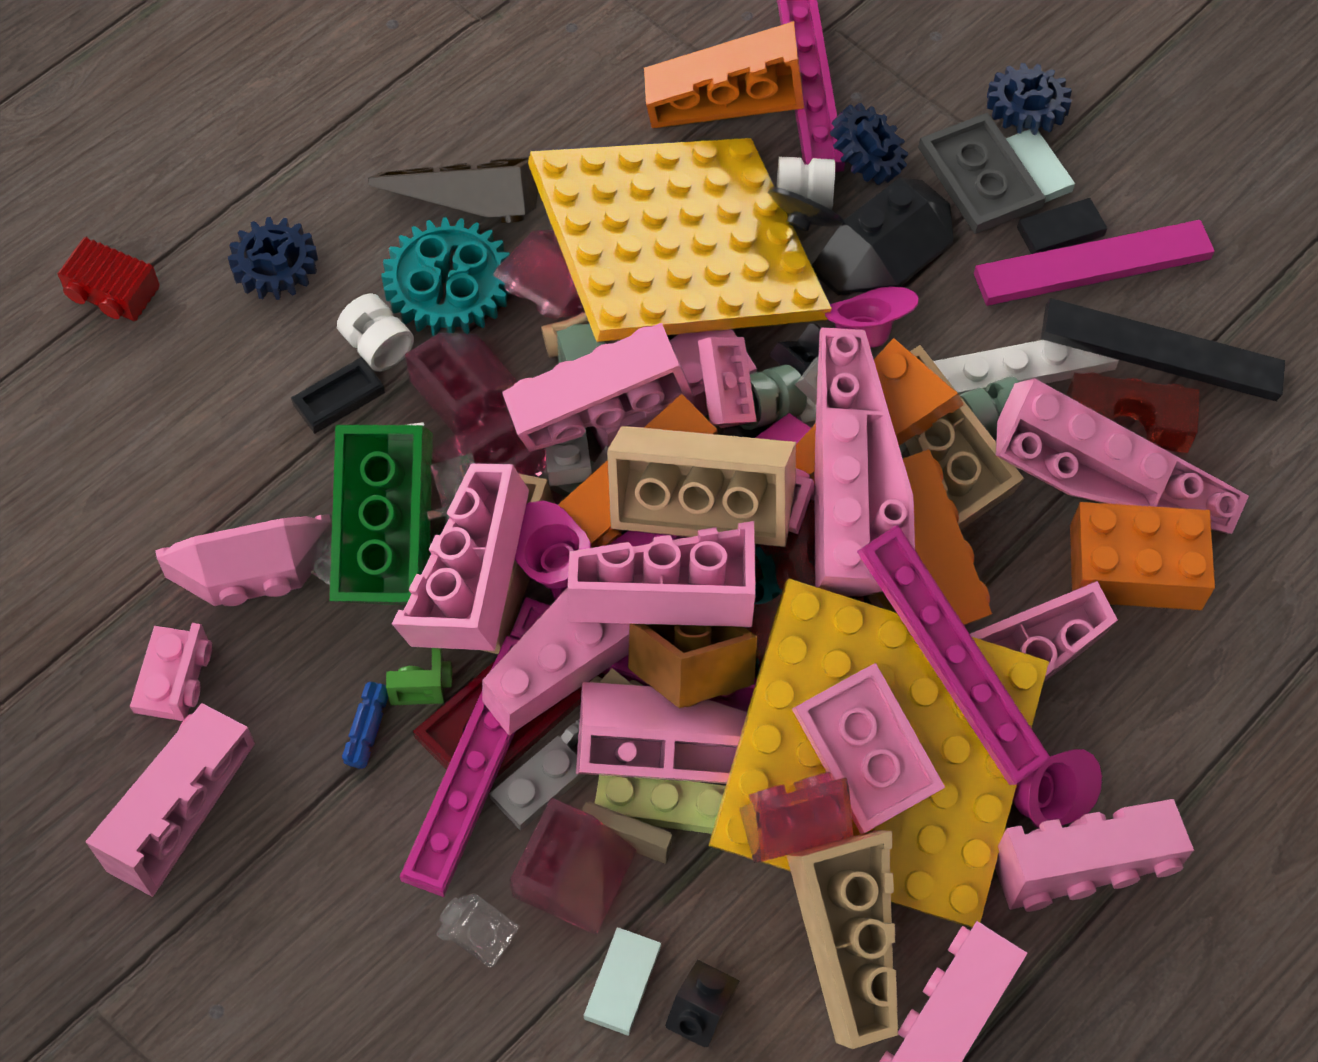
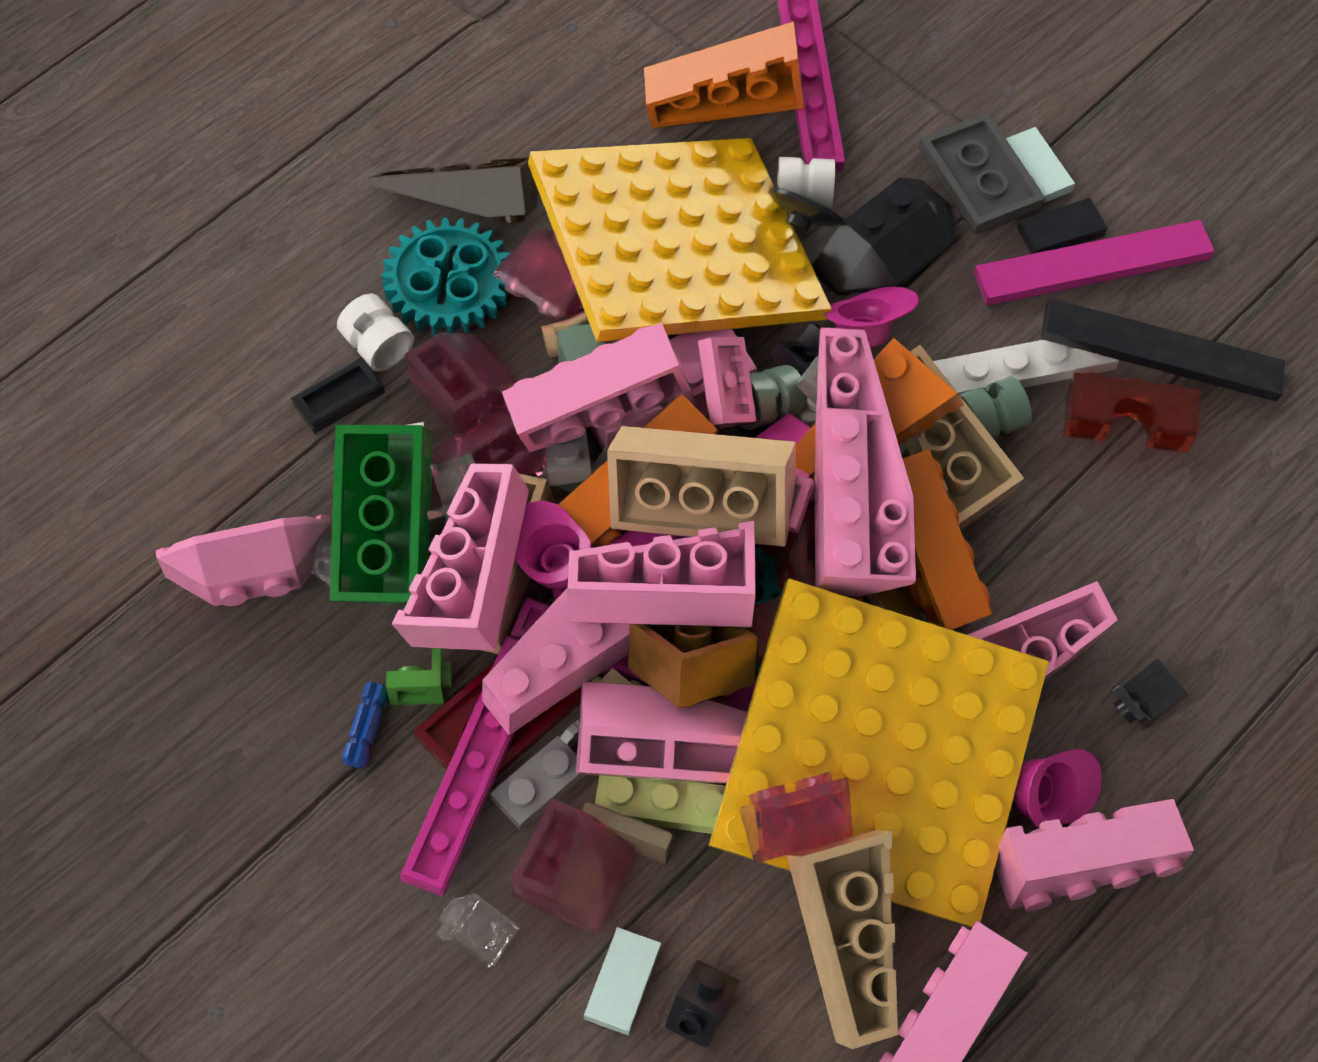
red brick [57,236,160,321] -> none
bright pink wedge [86,703,255,897] -> none
bright pink bracket [130,623,212,721] -> none
dark blue gear [228,217,318,300] -> none
bright pink plate [792,663,945,834] -> none
dark blue gear [830,103,908,185] -> none
dark pink tile [857,525,1051,785] -> none
dark blue gear [986,63,1072,135] -> none
bright pink wedge [996,378,1249,534] -> none
orange brick [1070,502,1215,610] -> none
none -> black bracket [1112,658,1189,728]

